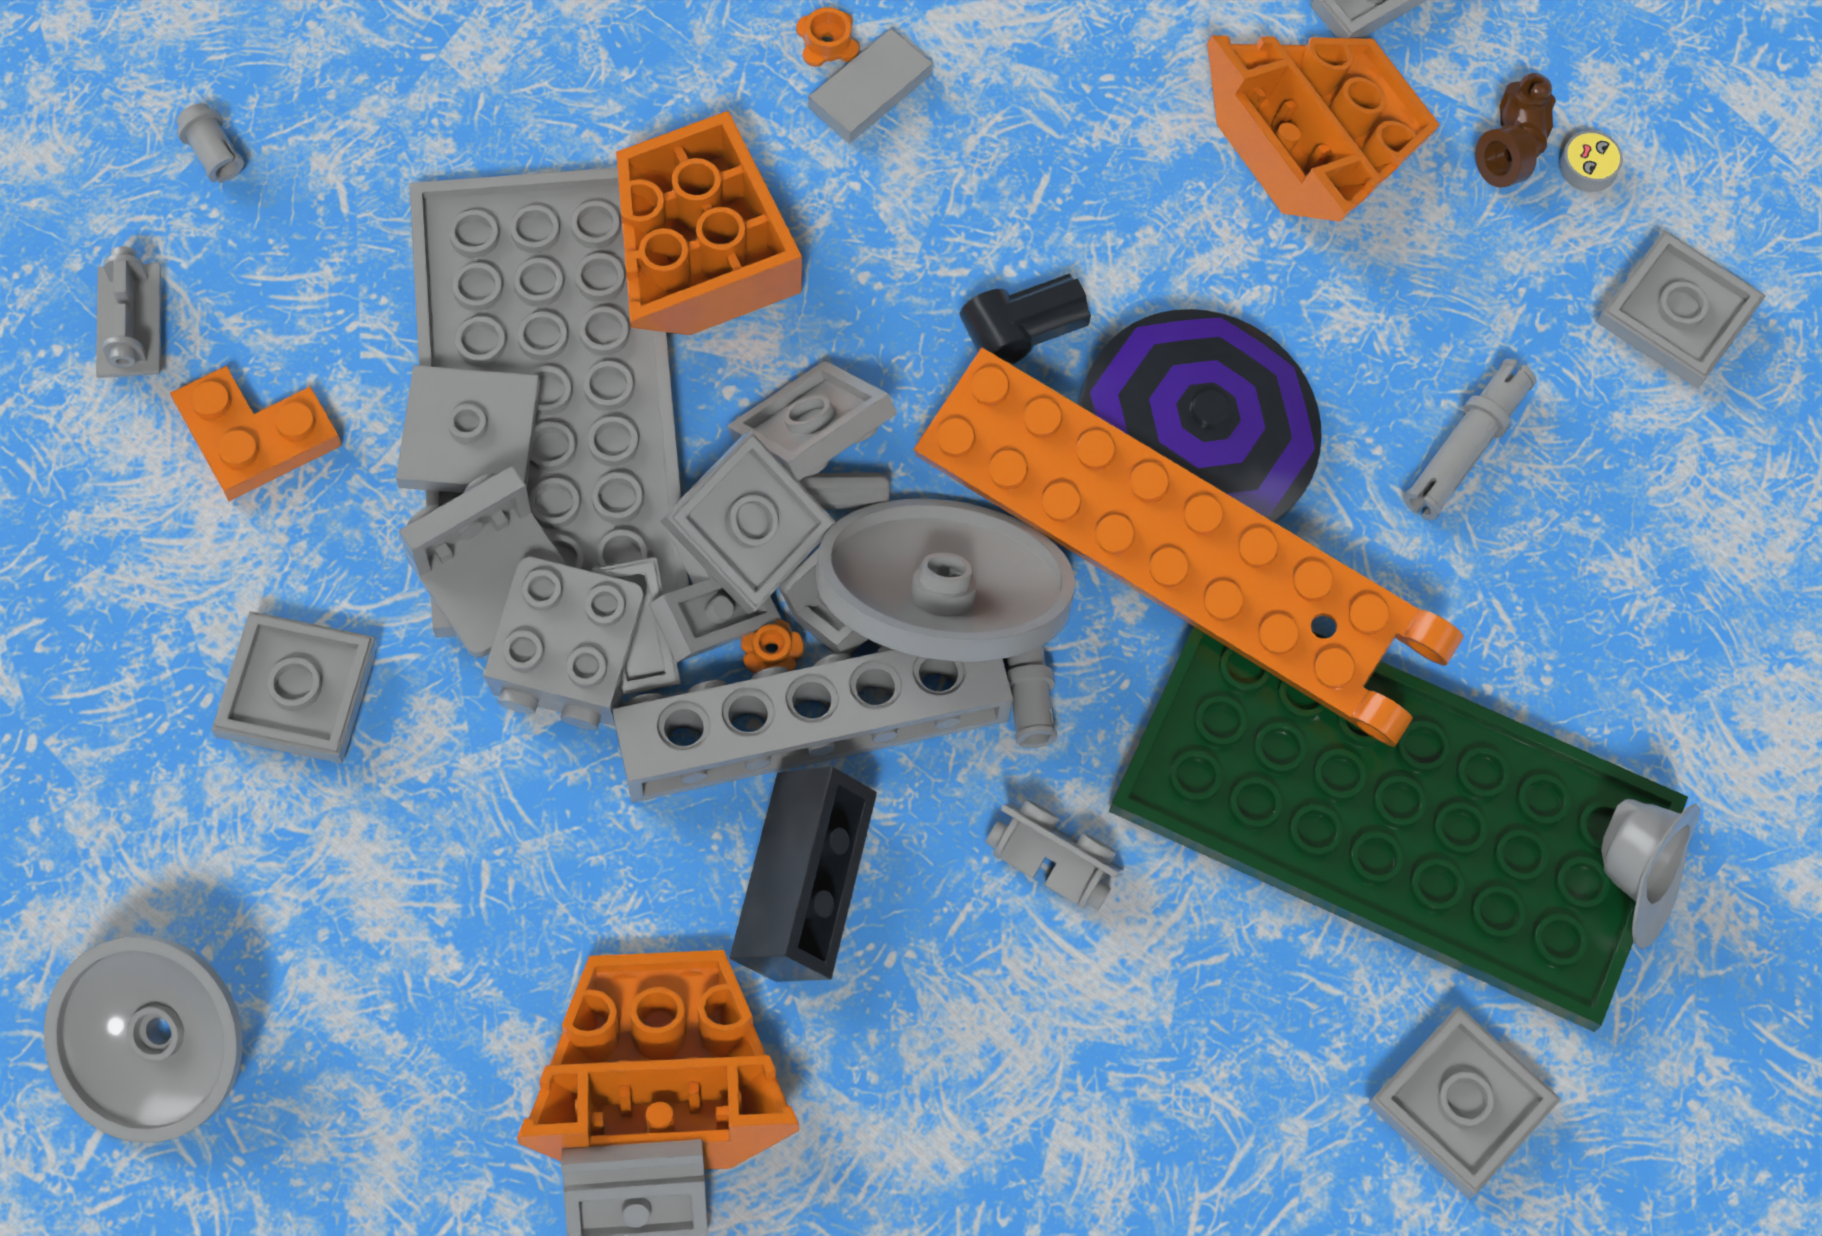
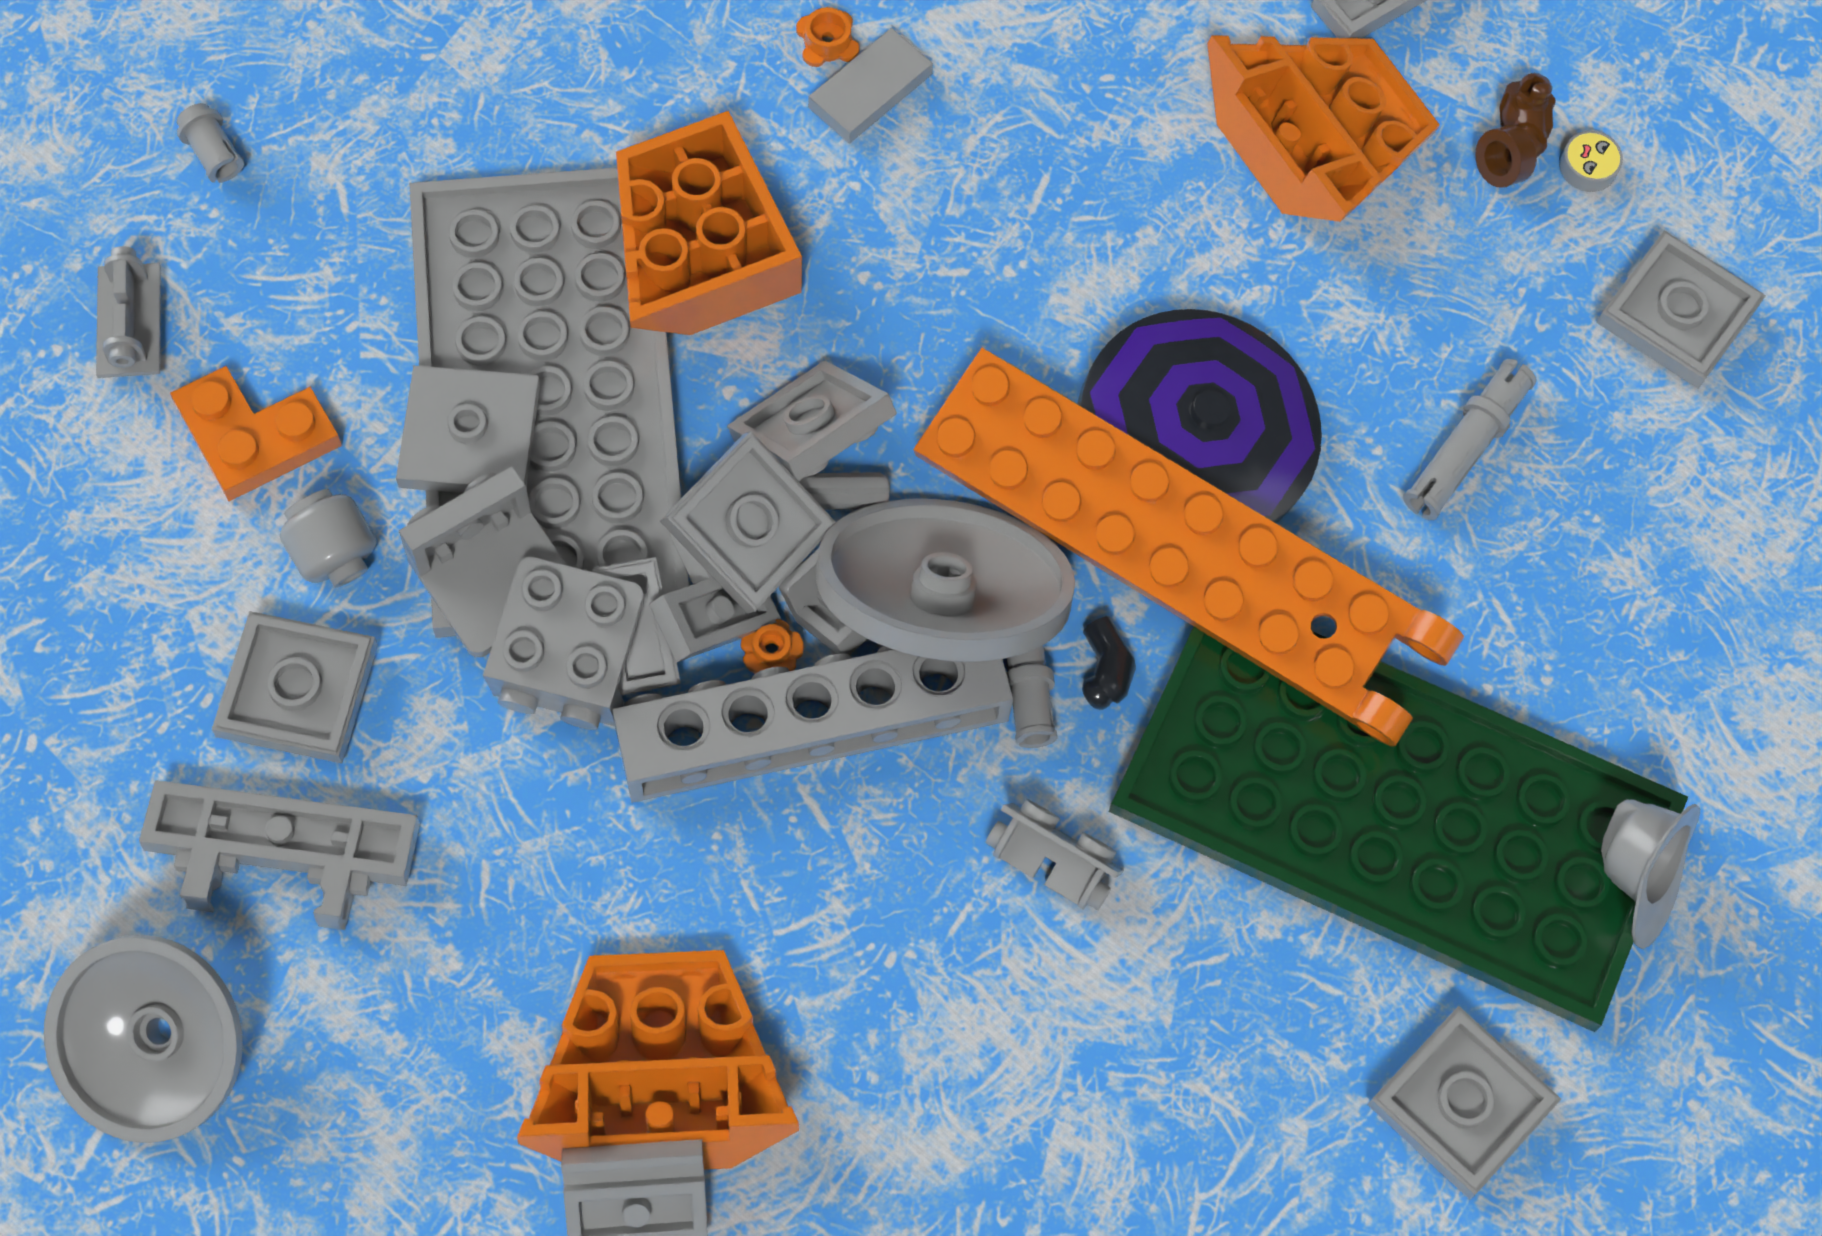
black brick [729,766,877,982] -> none
black piece [959,273,1091,364] -> none
none -> light grey hinge [139,780,420,930]
none -> light grey head [280,489,377,588]
none -> black arm [1082,616,1136,710]

